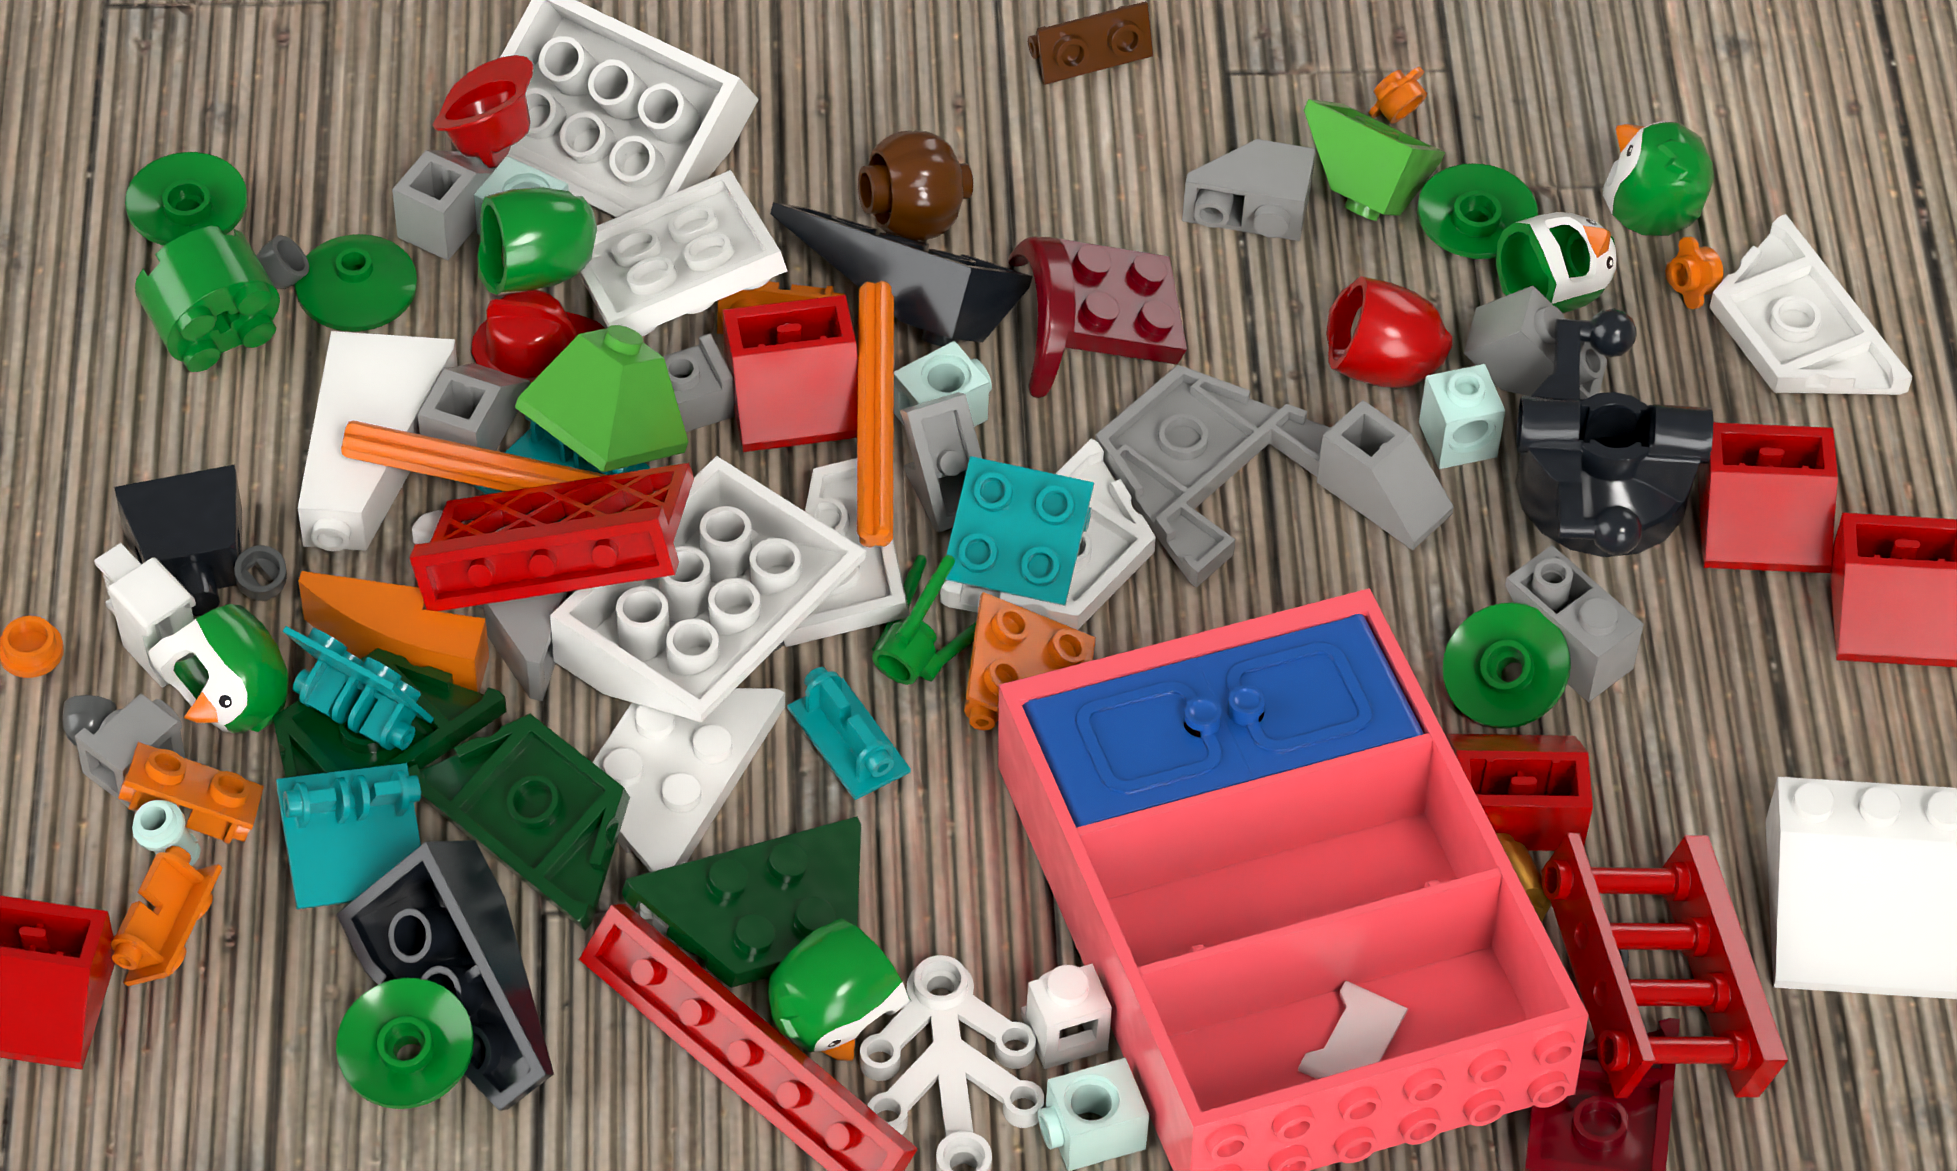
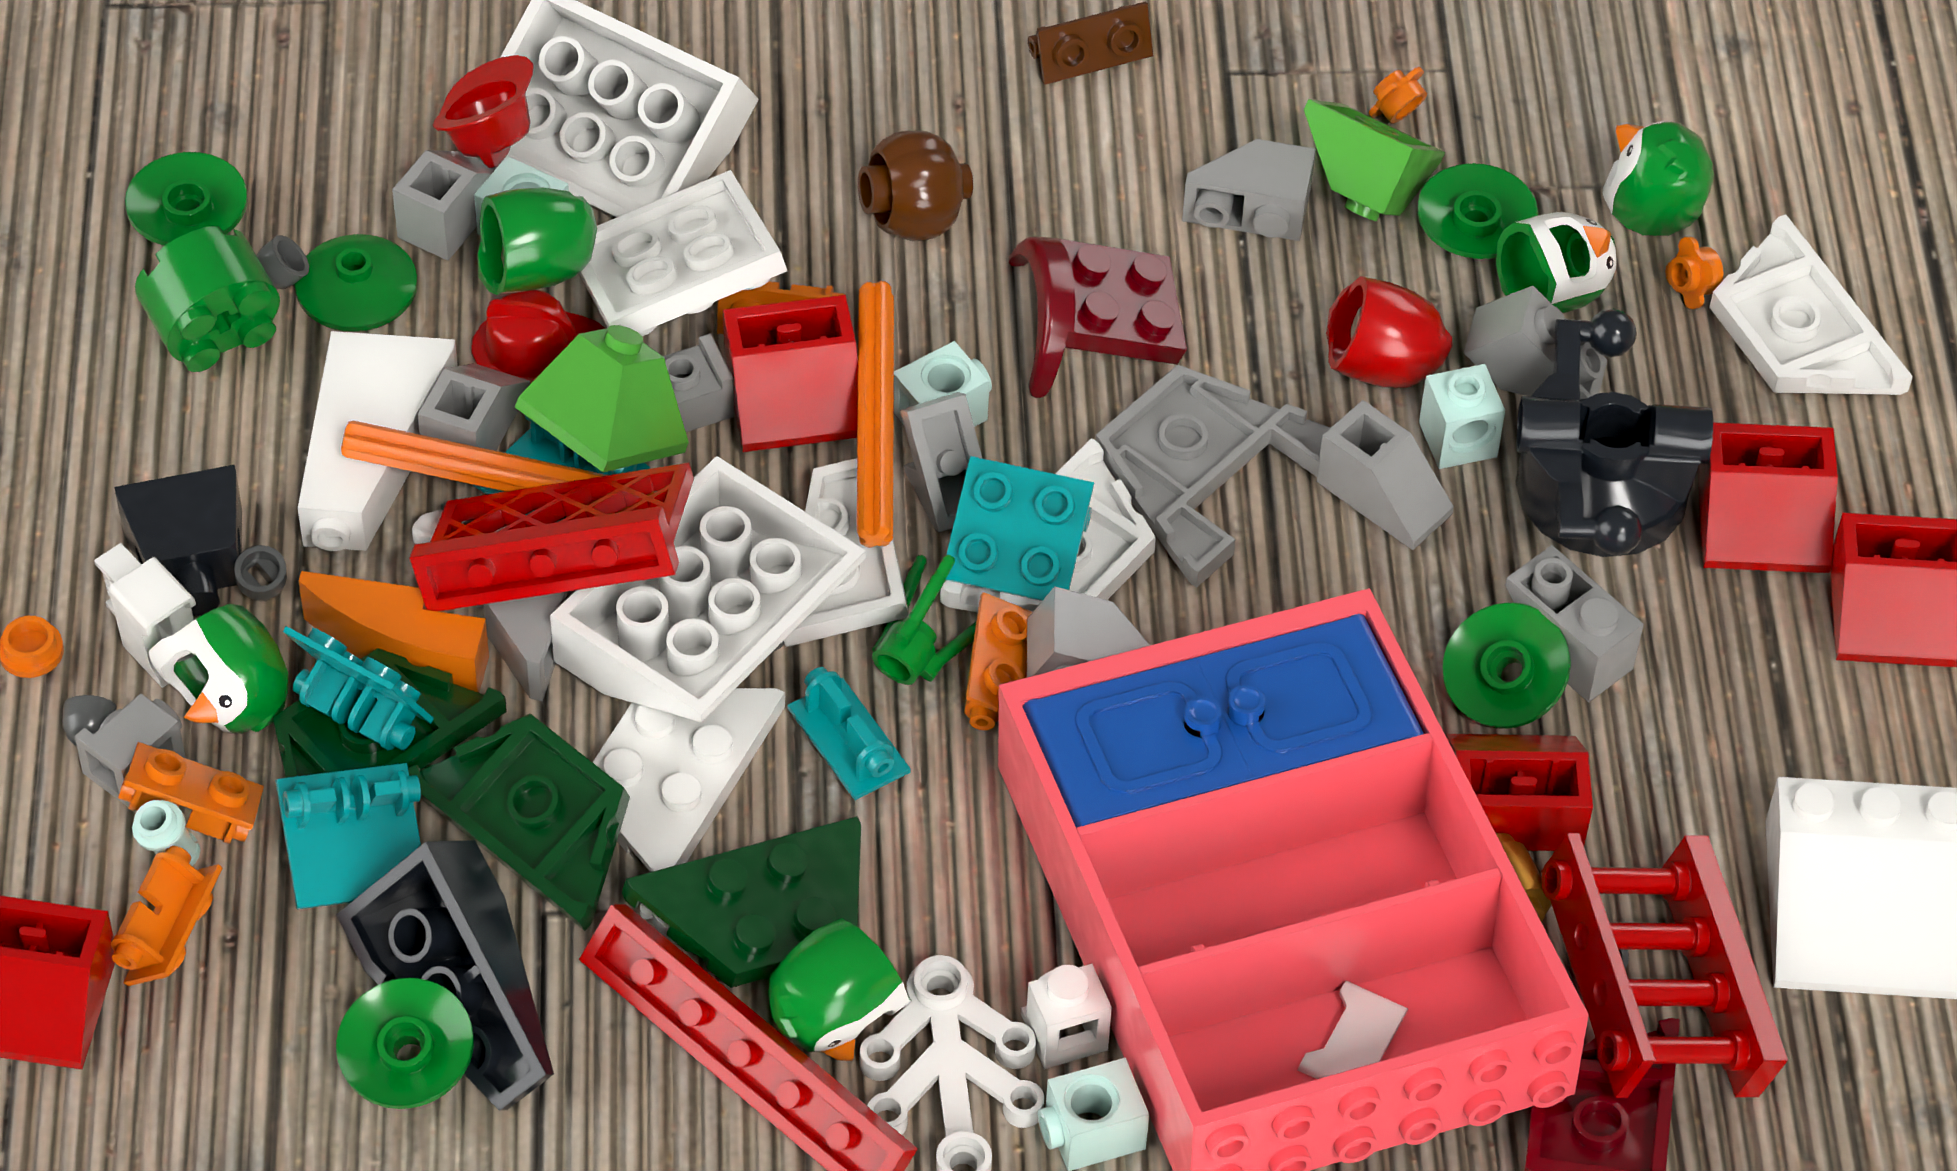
black wedge [770,202,1033,347] -> none
none -> light grey slope [1027,587,1150,678]

